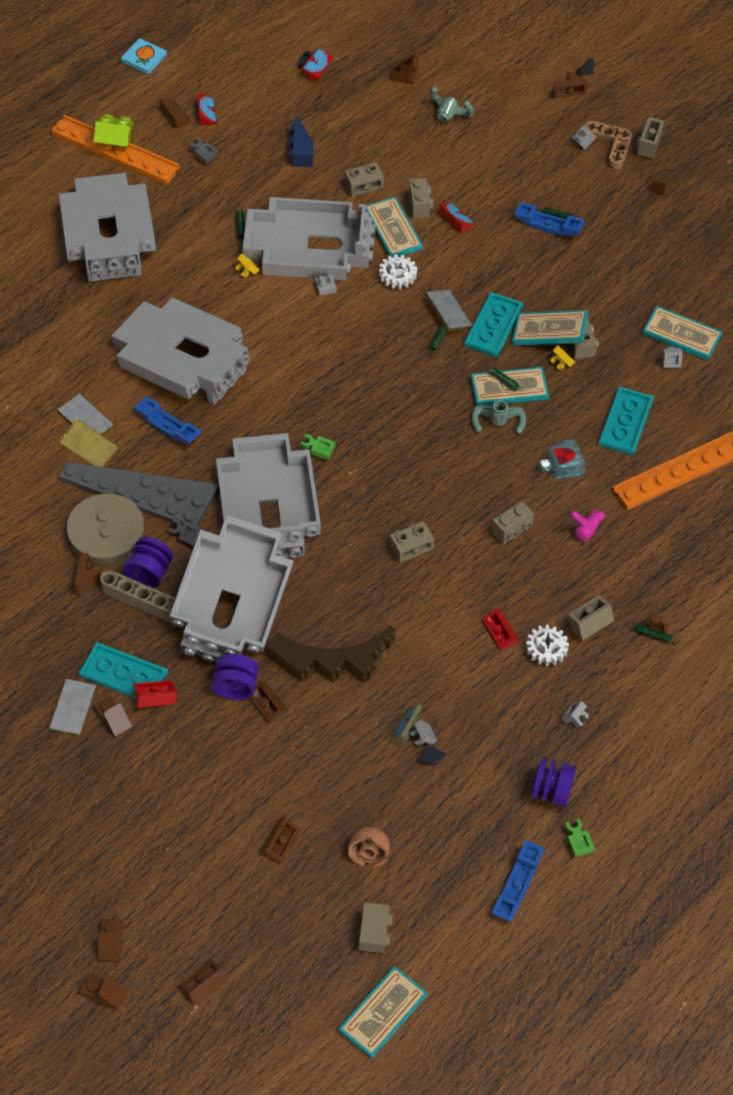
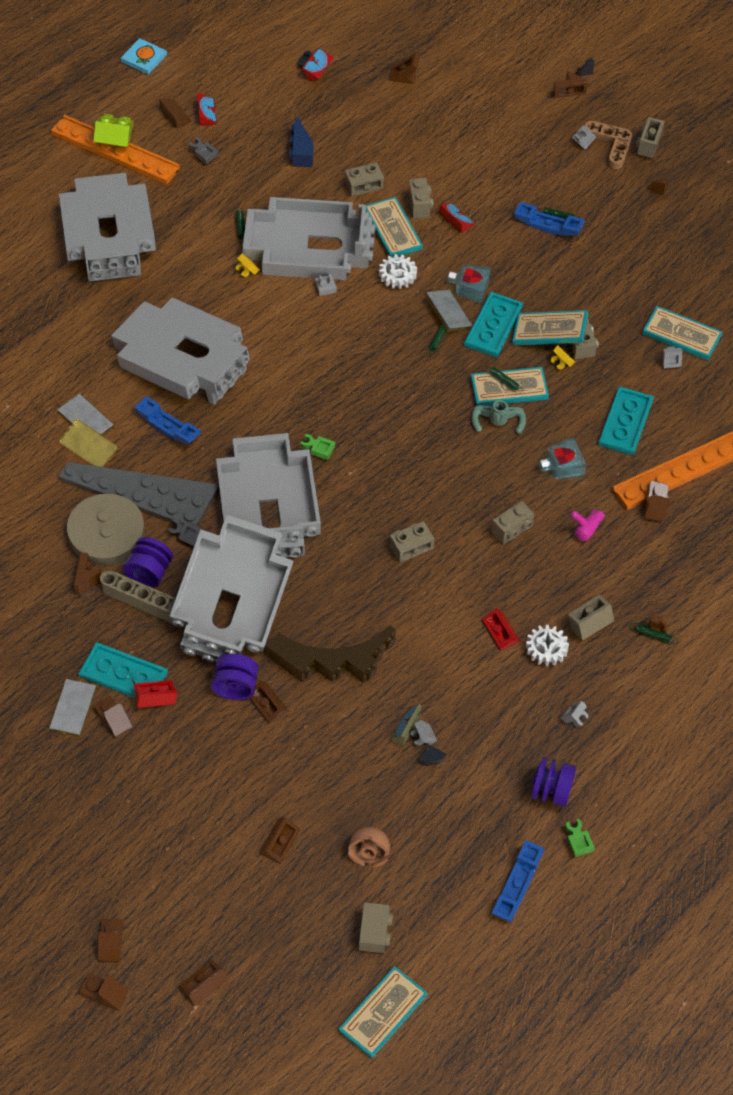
sand green piece [429,86,474,122] -> none
none -> clear light blue torso [448,265,491,304]
none -> reddish brown slope [643,481,670,522]

